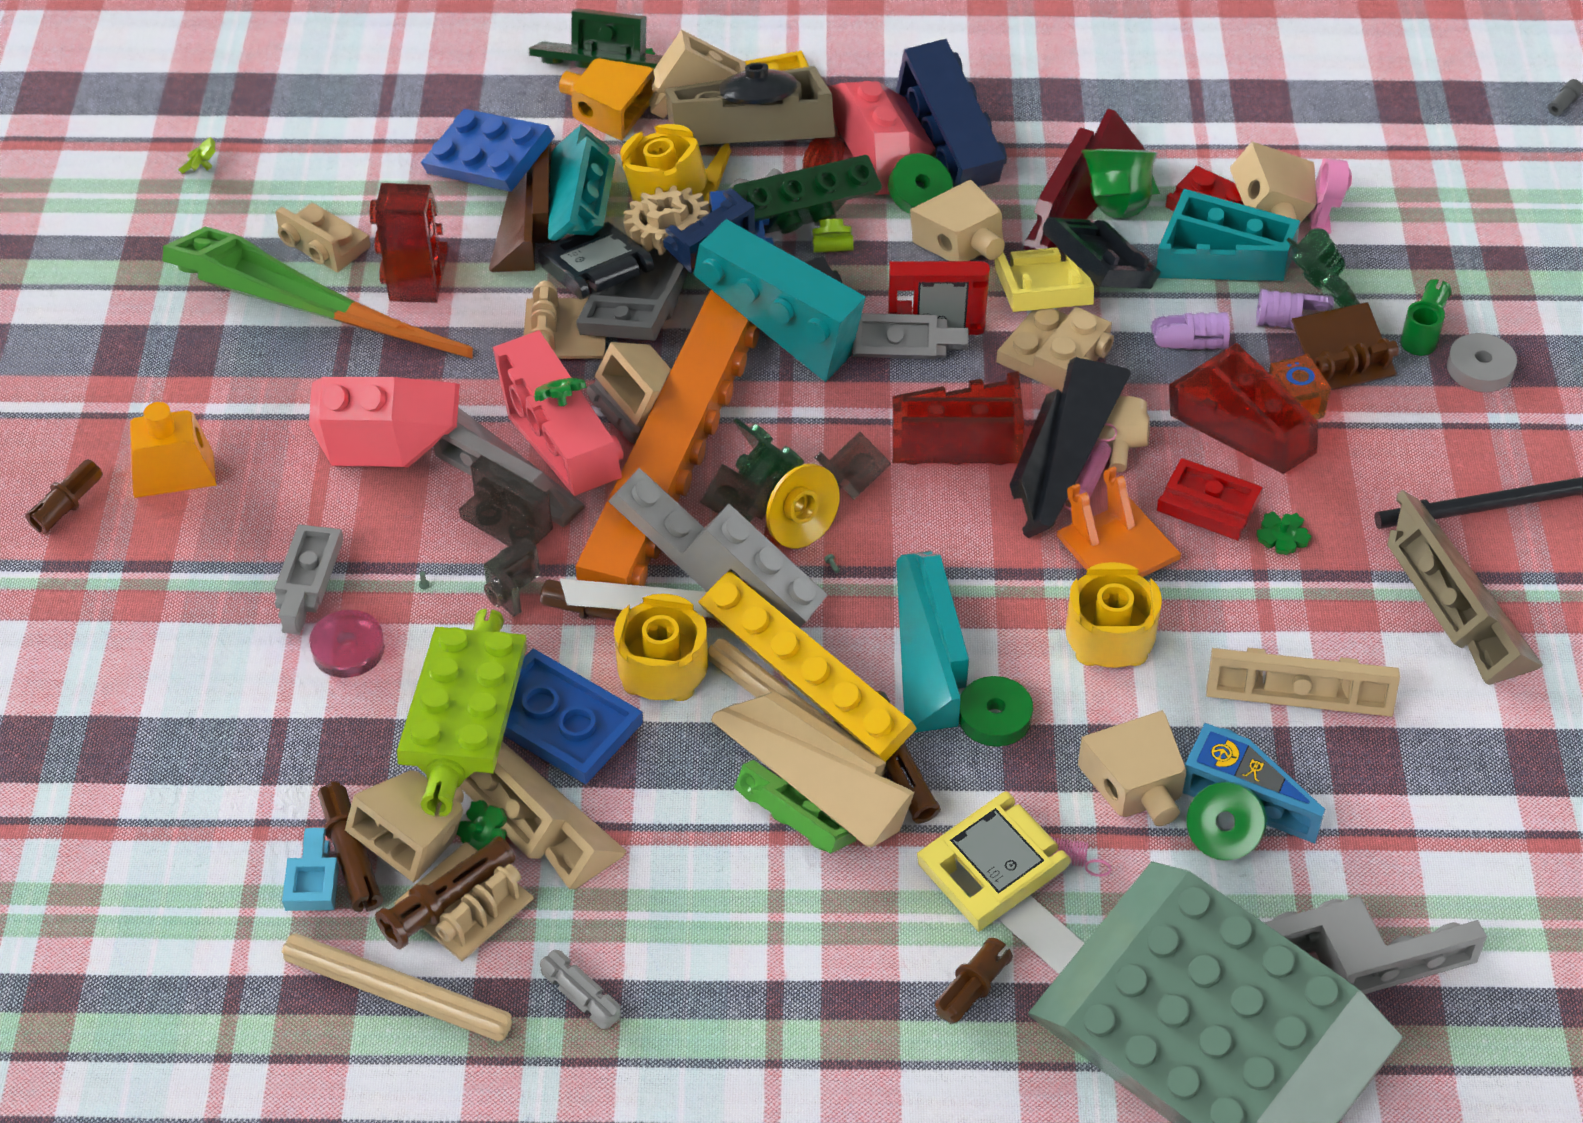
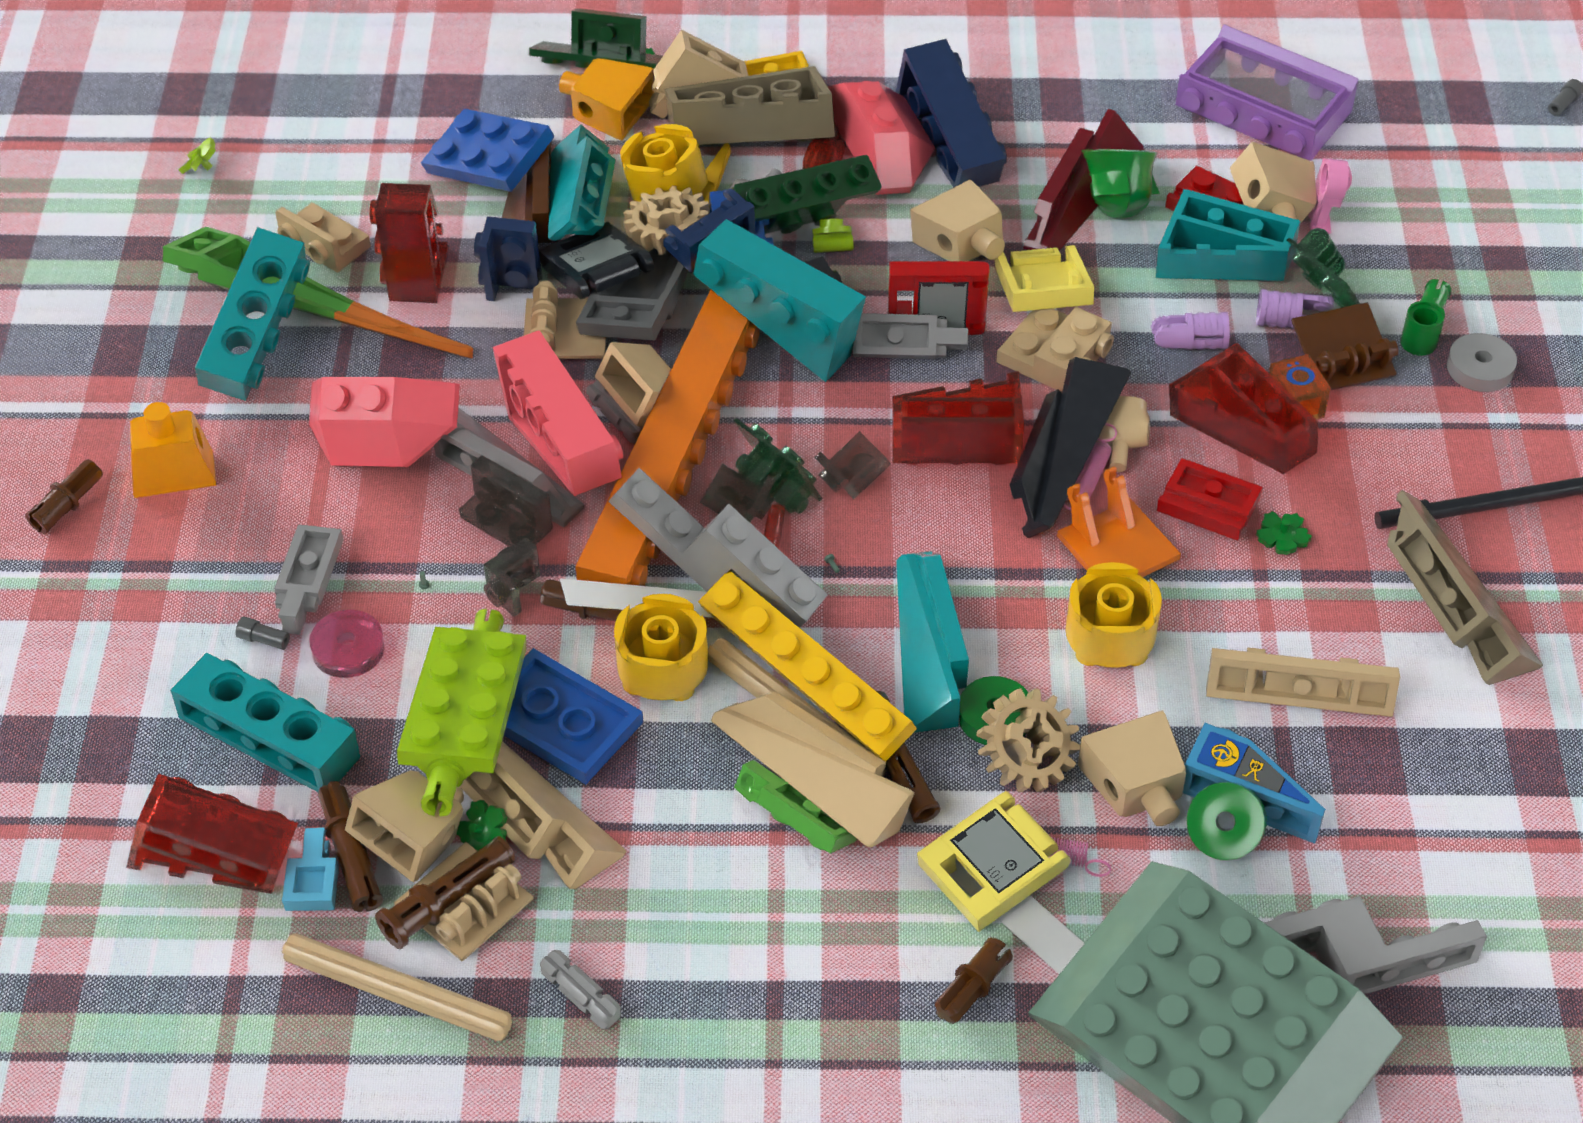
green plant [534,378,587,406] -> none
black dish [719,63,797,104] -> none
yellow dish [766,464,840,549] -> none
green piece [888,153,953,214] -> none
black container [1043,217,1161,289] -> none
none -> clear red wedge [126,773,298,894]
none -> teal brick [170,652,360,792]
none -> teal brick [195,227,310,401]
none -> dark grey piece [235,616,290,650]
none -> dark blue bracket [474,216,542,301]
none -> tan gear [976,688,1080,792]
none -> medium lavender window [1175,24,1359,161]

